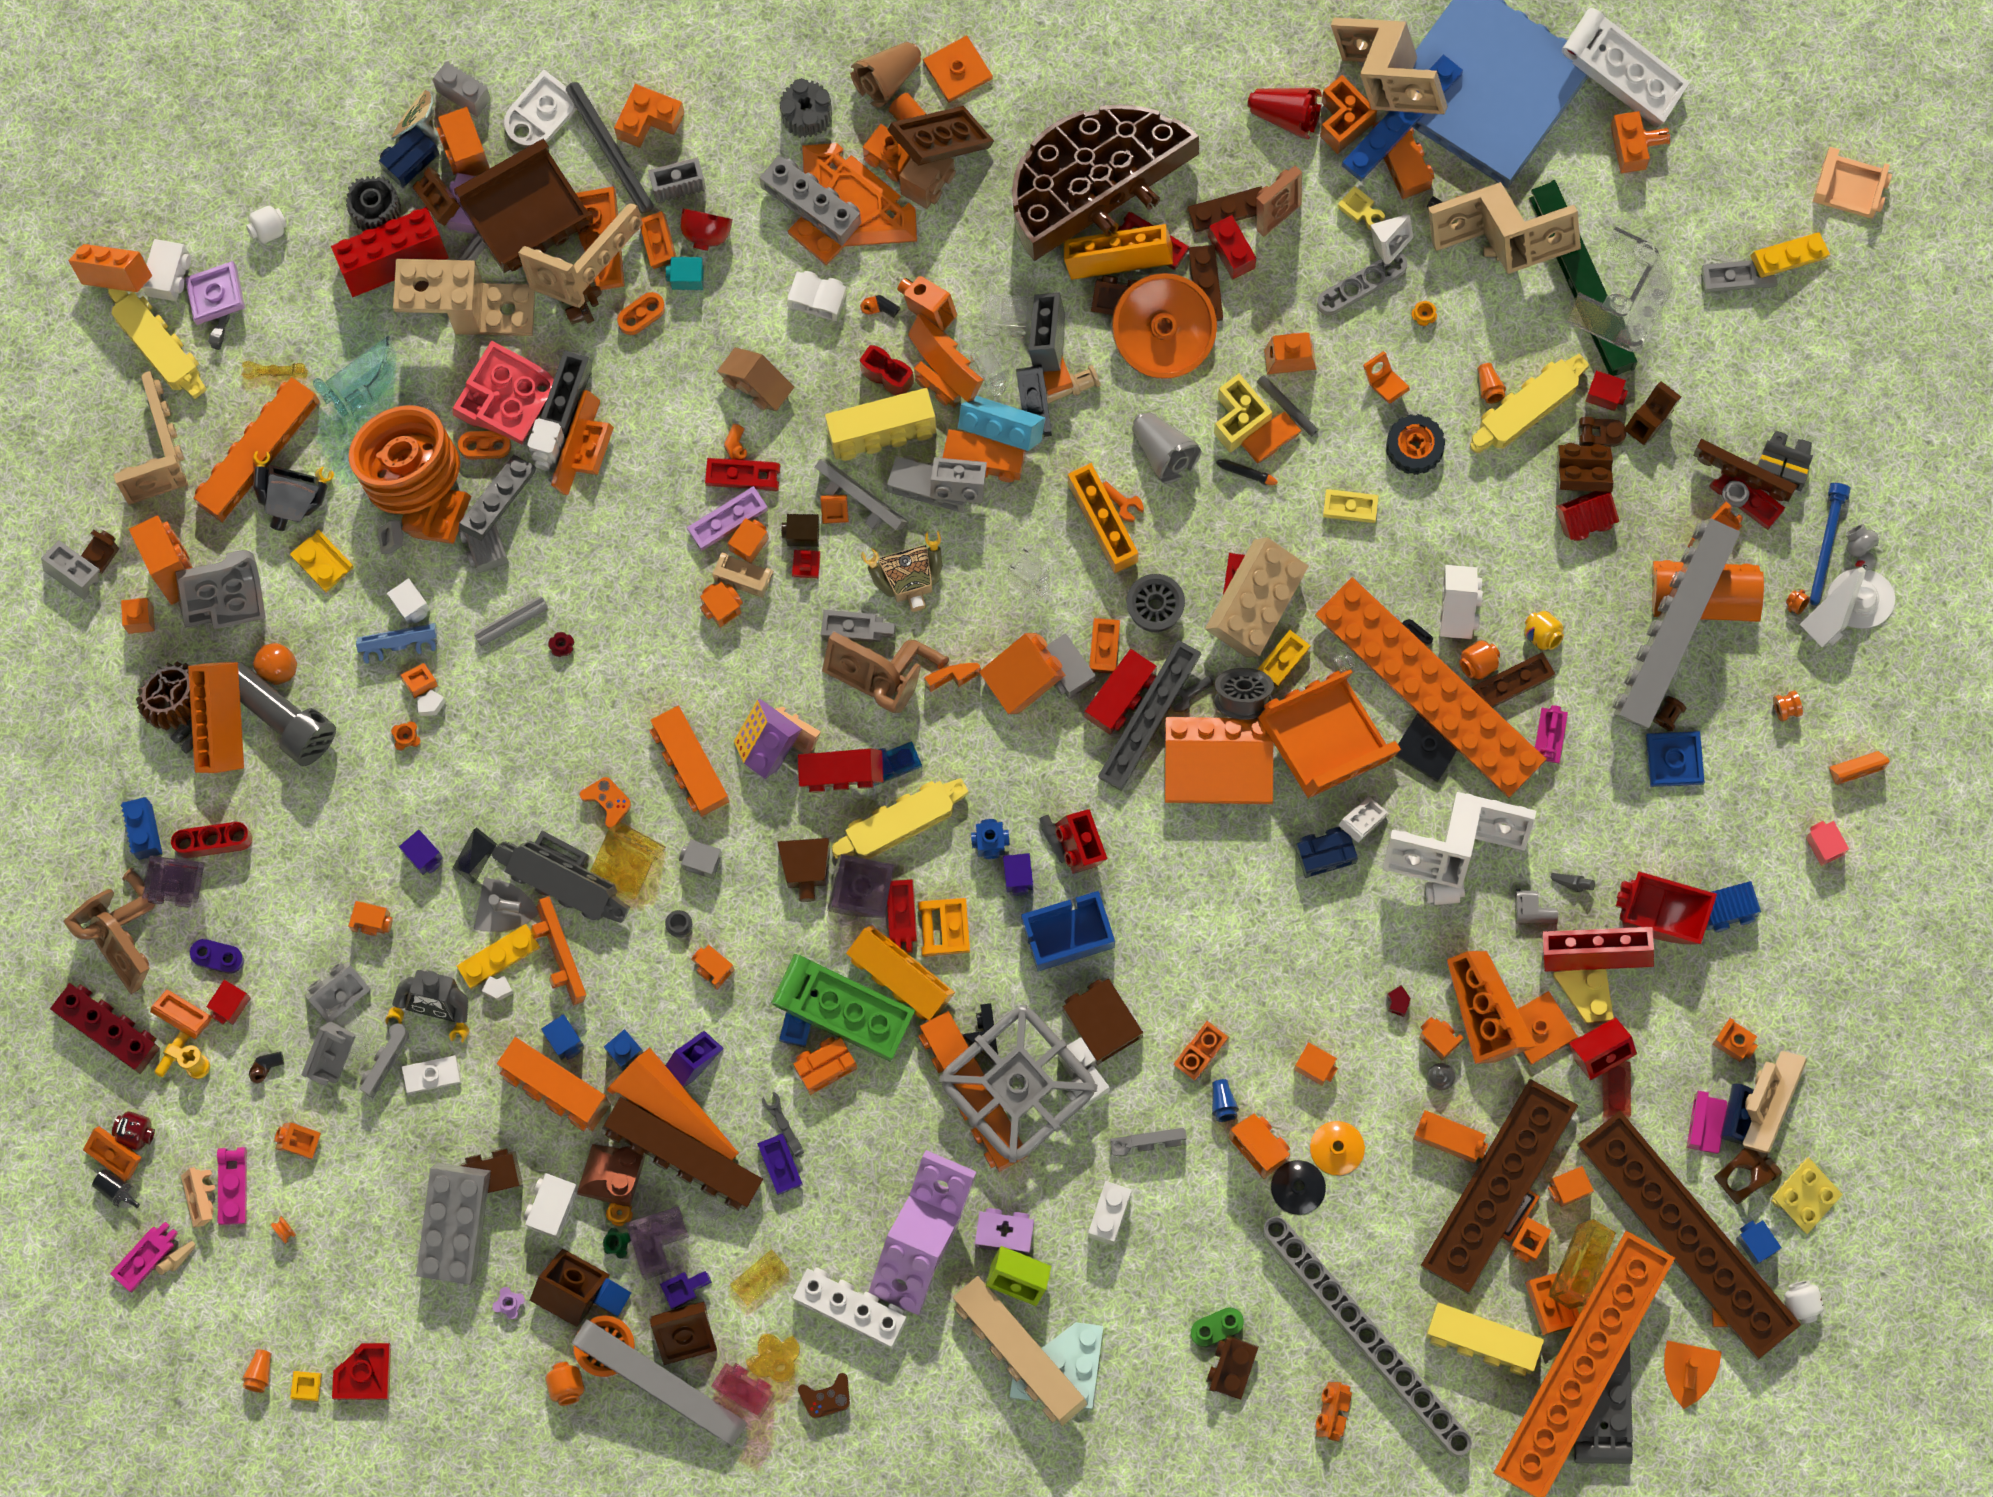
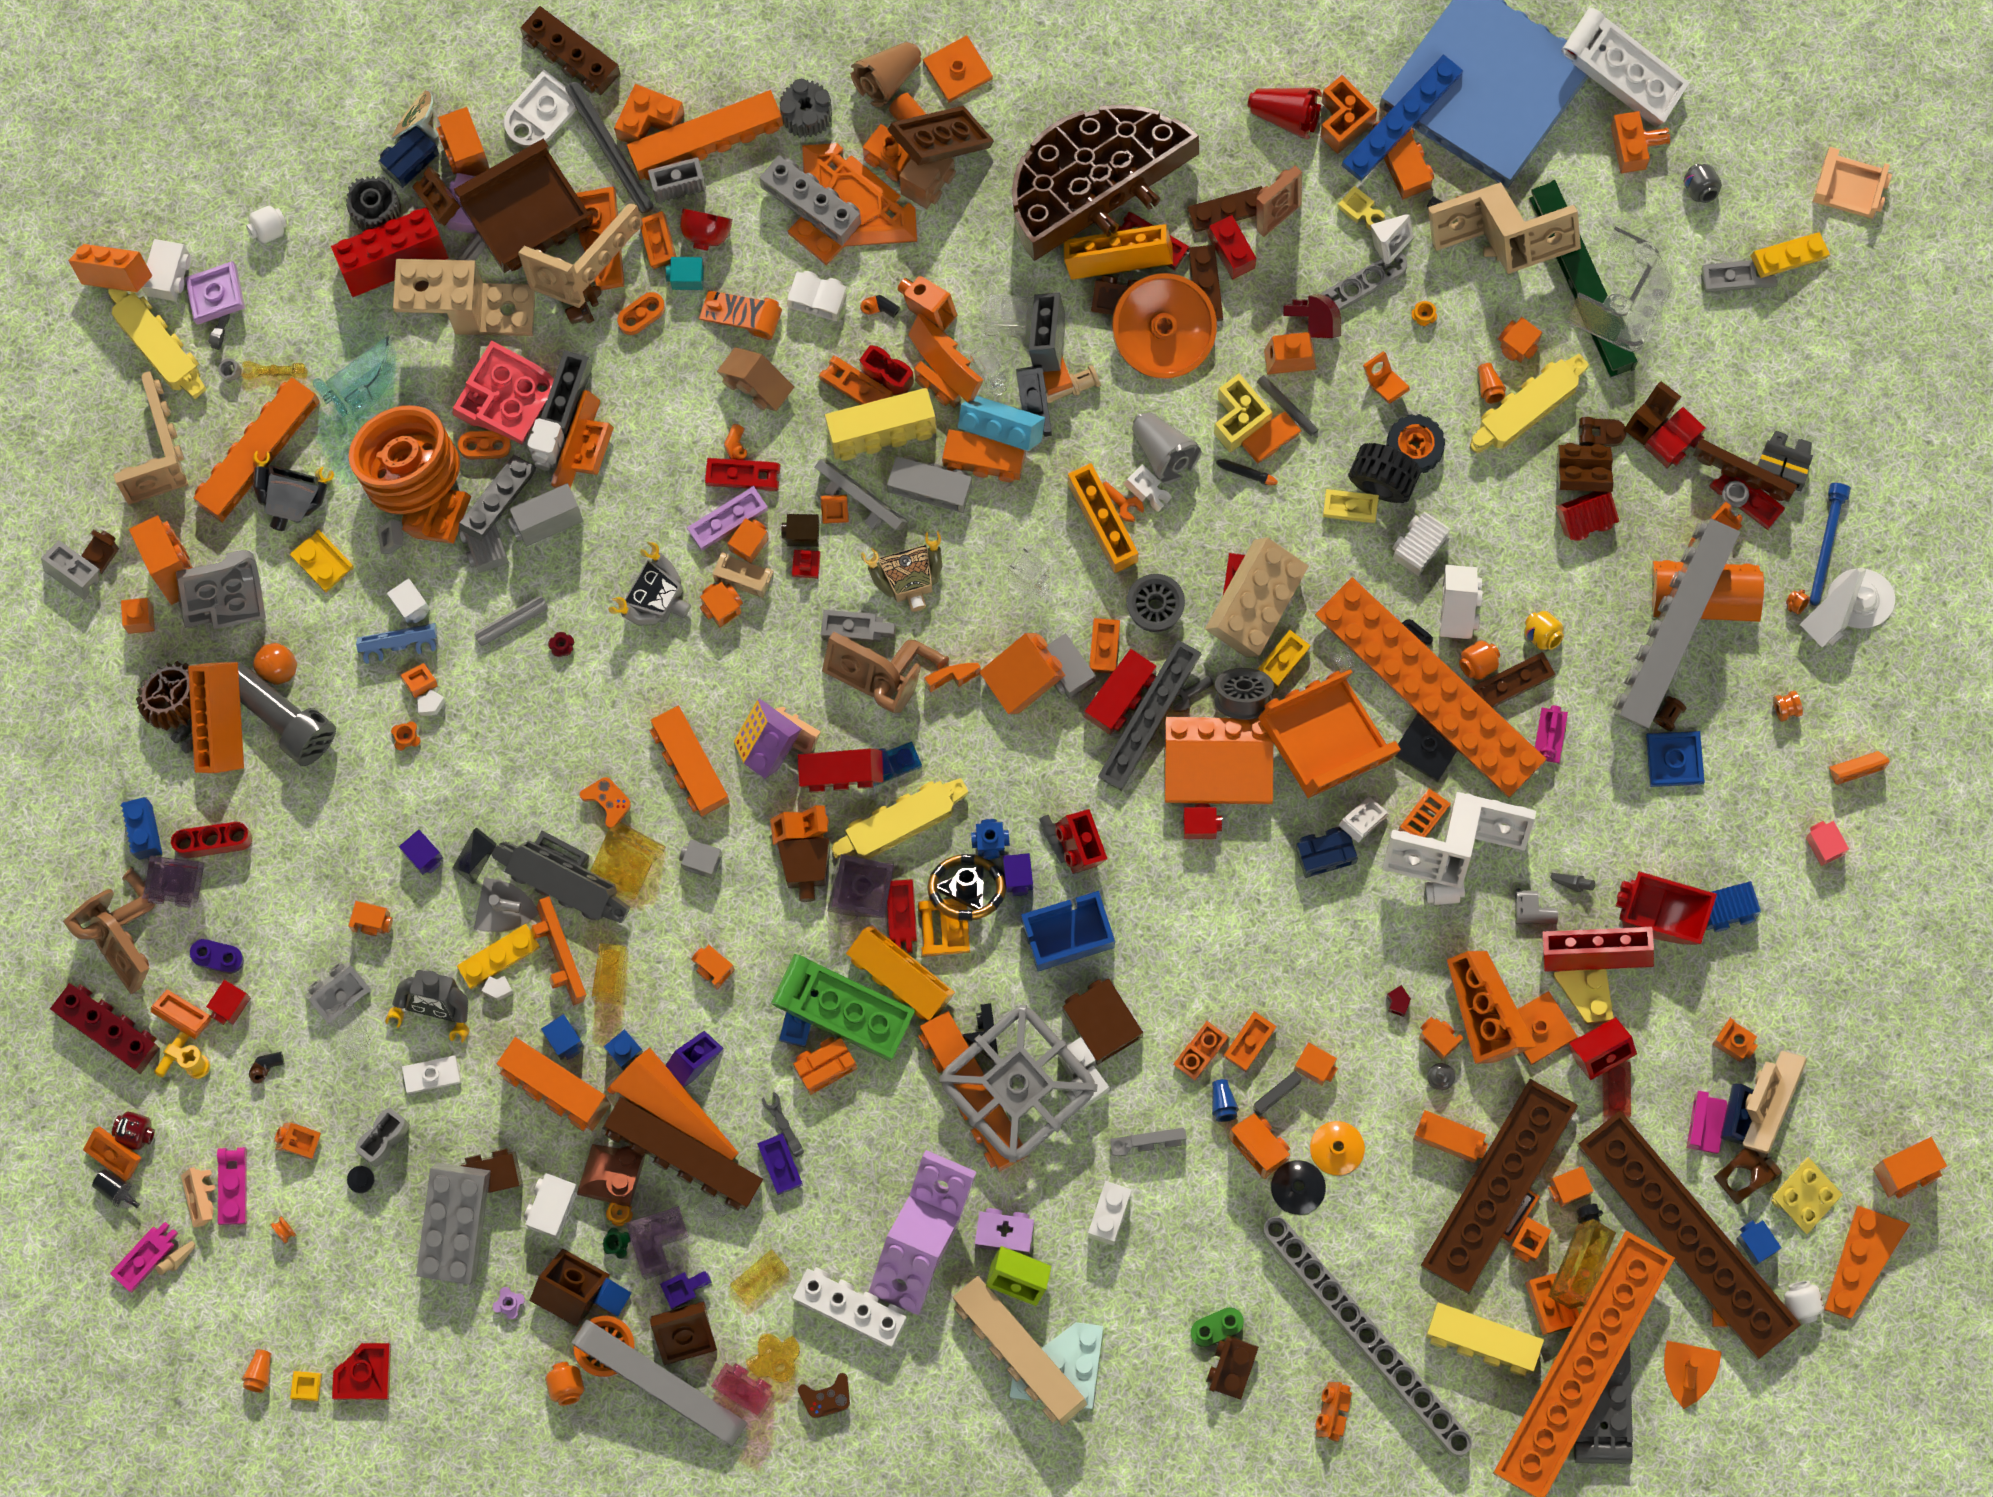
light grey hinge [301,1022,356,1086] -> none
light grey plate [360,1023,409,1098] -> none
light grey brick [432,61,491,117] -> none
dark grey plate [665,910,693,937] -> none
light grey bracket [930,457,987,503] -> none
tan bracket [1331,17,1448,114] -> none
red brick [1585,370,1628,412] -> none
light grey animal [1846,524,1879,571] -> none
none -> light grey hinge [218,358,242,381]
none -> black plate [347,1166,375,1194]
none -> light grey brick [355,1108,410,1167]
none -> light grey brick [508,483,584,547]
none -> reddish brown brick [520,6,620,96]
none -> clear yellow brick [592,943,629,1005]
none -> torso [608,542,691,626]
none -> orange brick [626,90,783,180]
none -> orange door [699,290,782,340]
none -> orange brick [770,805,828,845]
none -> orange plate [818,355,893,405]
none -> black piece [927,854,1006,921]
none -> white plate [1123,464,1172,512]
none -> red brick [1183,803,1222,839]
none -> orange plate [1223,1011,1277,1072]
none -> dark grey tile [1253,1071,1302,1116]
none -> dark red brick [1283,294,1341,338]
none -> black tyre [1348,443,1421,503]
none -> white brick [1392,512,1450,576]
none -> orange slope [1398,788,1451,838]
none -> orange brick [1498,317,1542,363]
none -> black plate [1576,1203,1603,1227]
none -> red brick [1644,407,1706,469]
none -> dark grey head [1683,164,1722,203]
none -> orange wing [1824,1205,1910,1319]
none -> orange brick [1873,1136,1947,1199]

